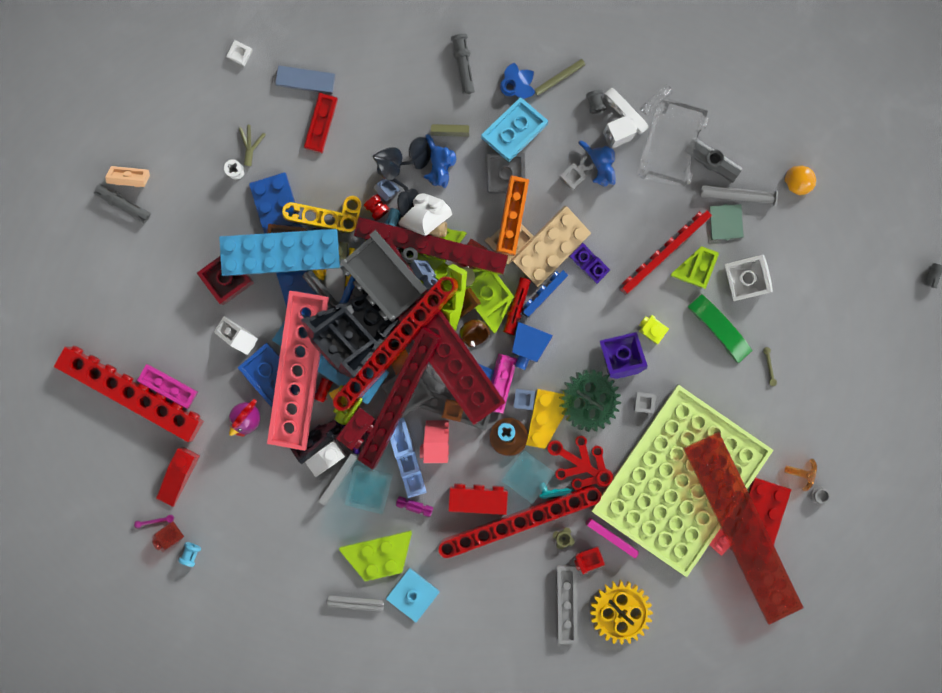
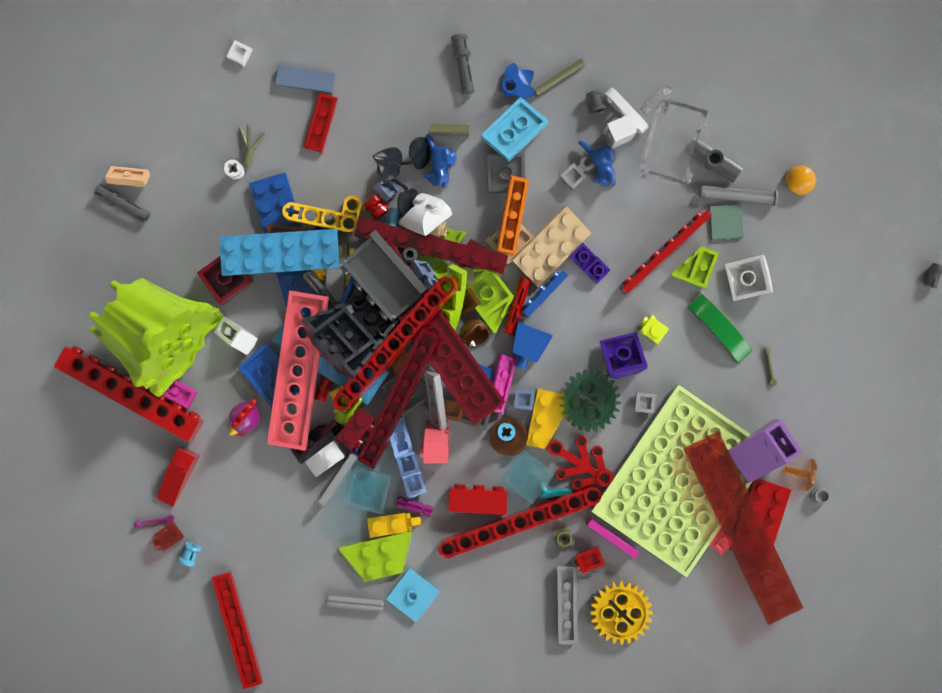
none -> lime piece [88,278,224,397]
none -> red plate [211,571,263,689]
none -> yellow hinge [367,512,422,538]
none -> light grey tile [424,370,448,430]
none -> medium lavender slope [726,419,803,483]

